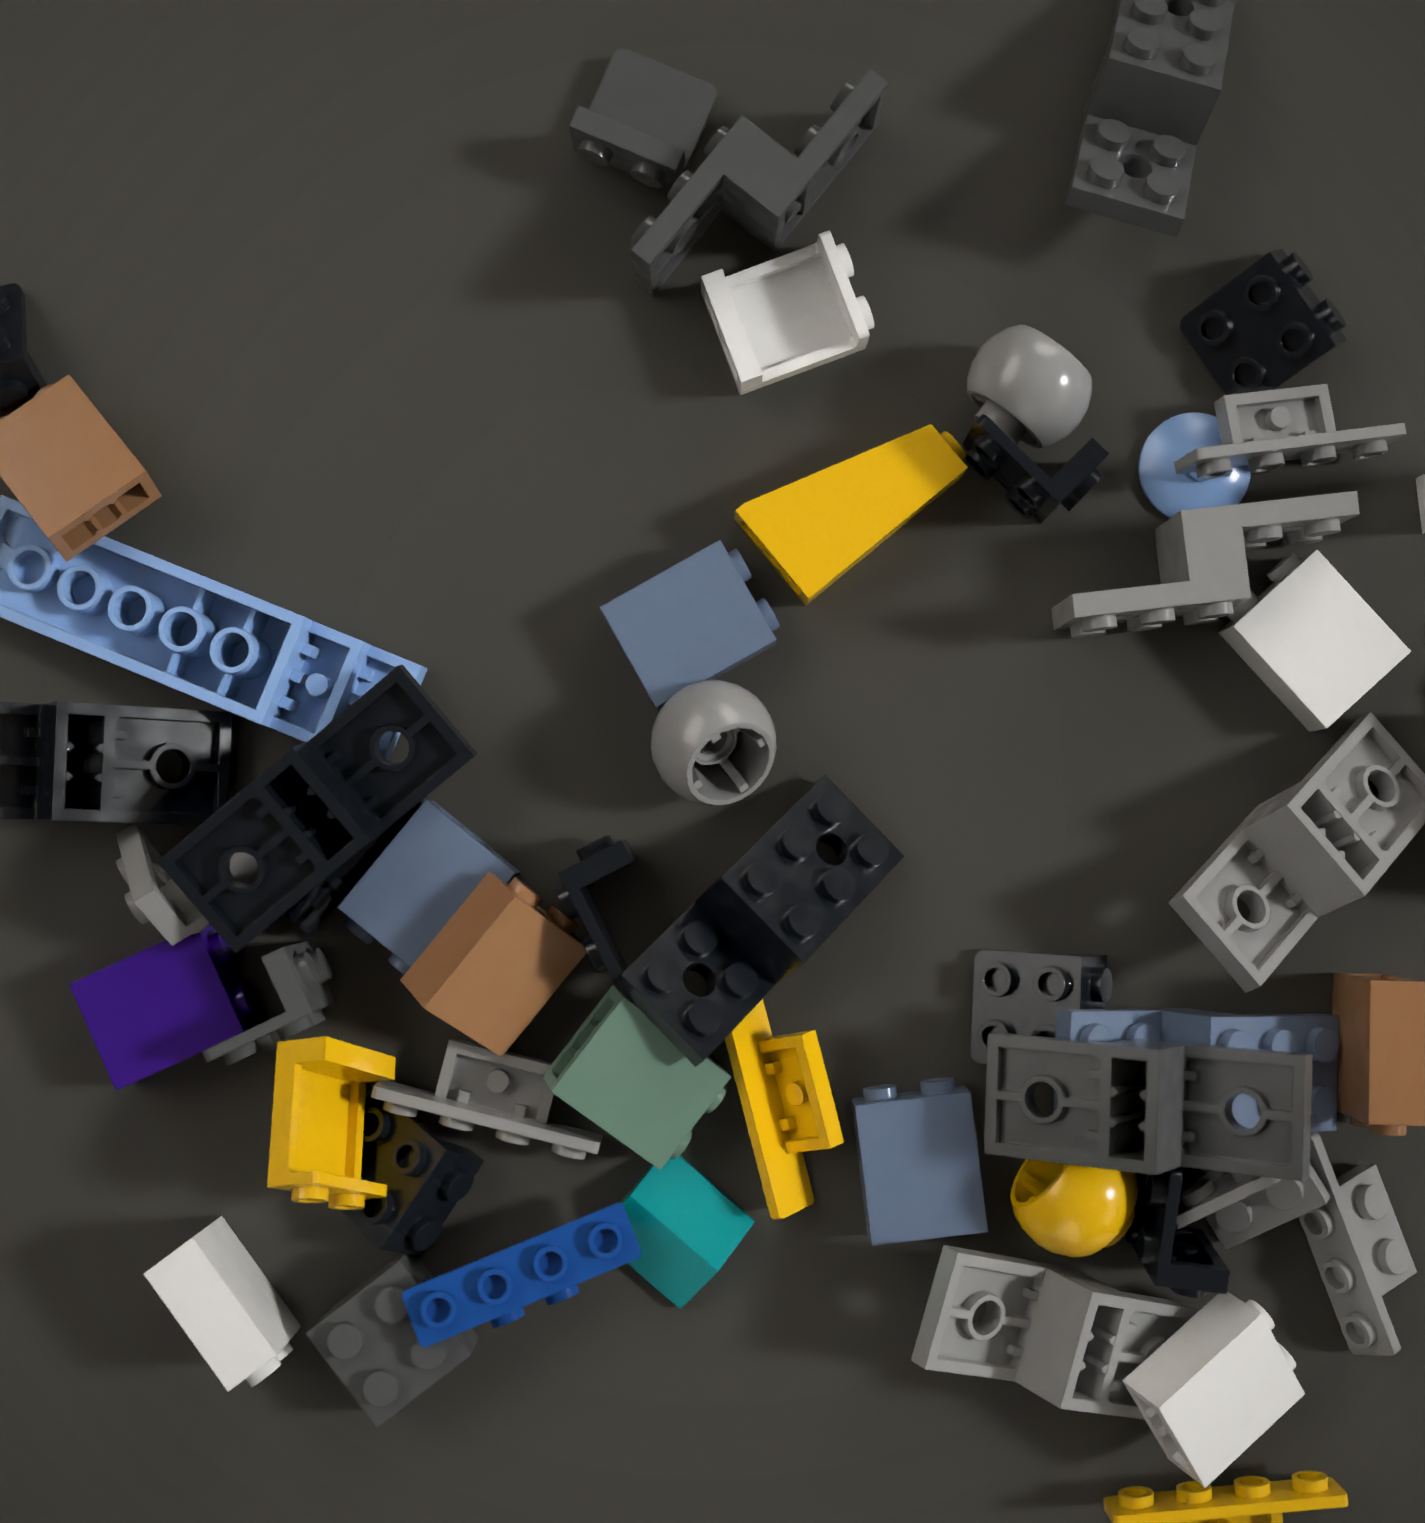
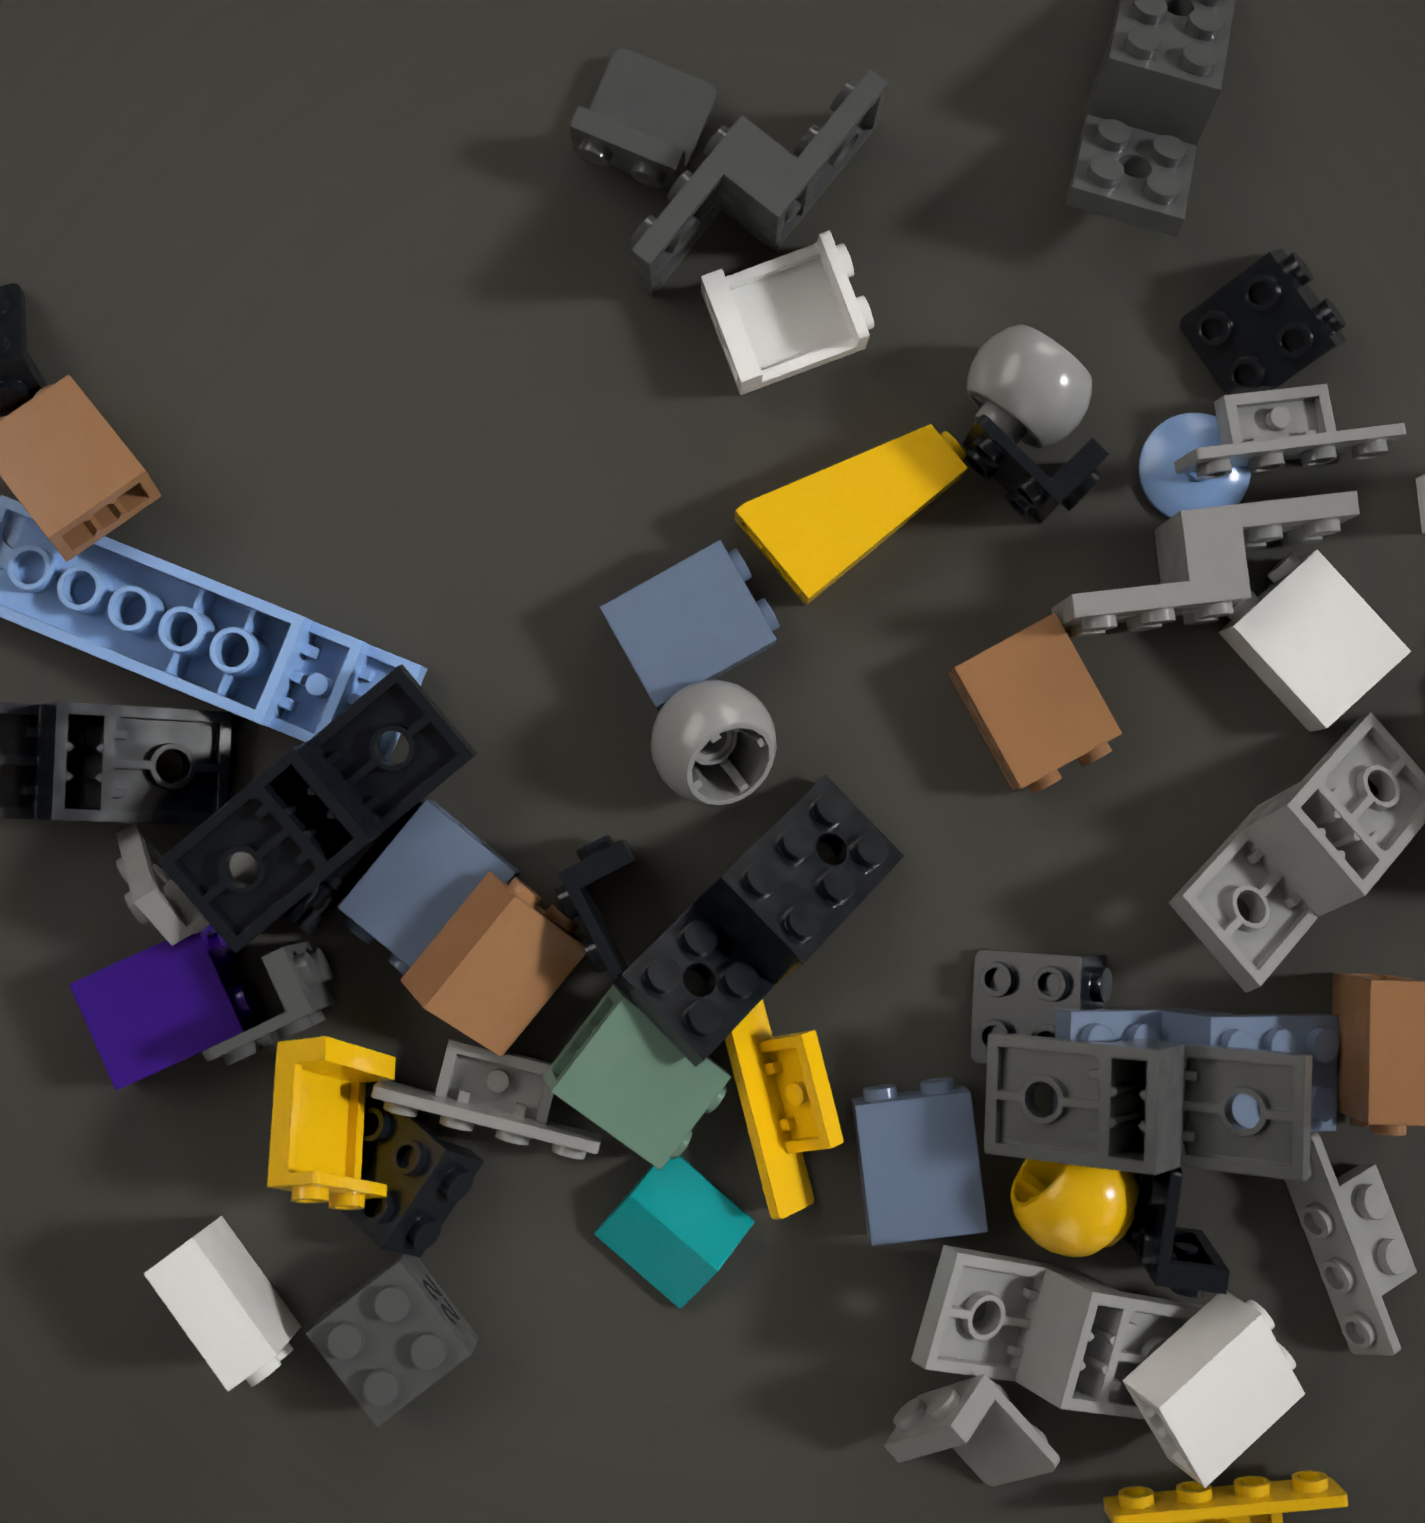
blue bracket [402,1202,642,1347] -> none
light grey bracket [1175,1163,1330,1250] -> none
none -> light grey bracket [883,1374,1060,1486]
none -> medium nougat brick [947,613,1122,794]

